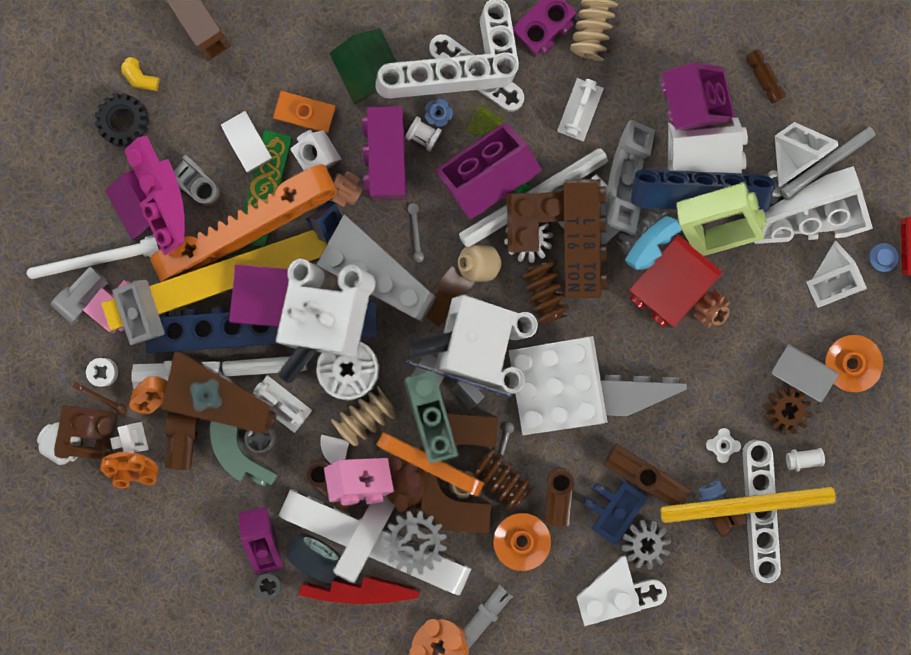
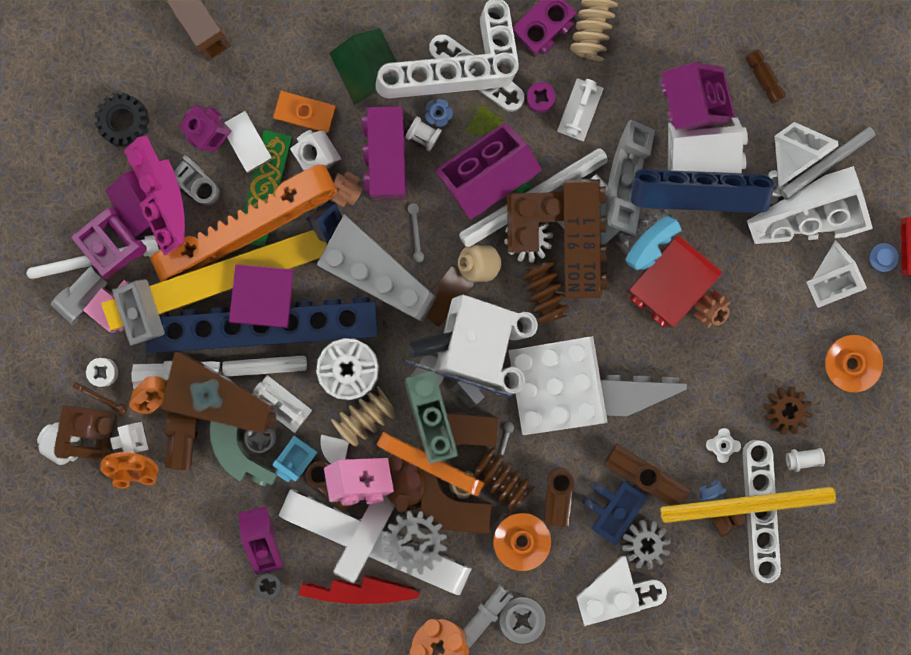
yellow arm [121,57,160,91] -> none
white piece [276,259,375,384] -> none
black wheel [286,533,341,583] -> none
yellowish green window [677,183,767,256] -> none
light grey slope [771,344,839,402] -> none
none -> magenta plate [71,207,147,280]
none -> magenta brick [178,105,232,152]
none -> medium azure bracket [272,435,318,482]
none -> light grey gear [499,597,545,644]
none -> magenta wheel [526,82,555,113]

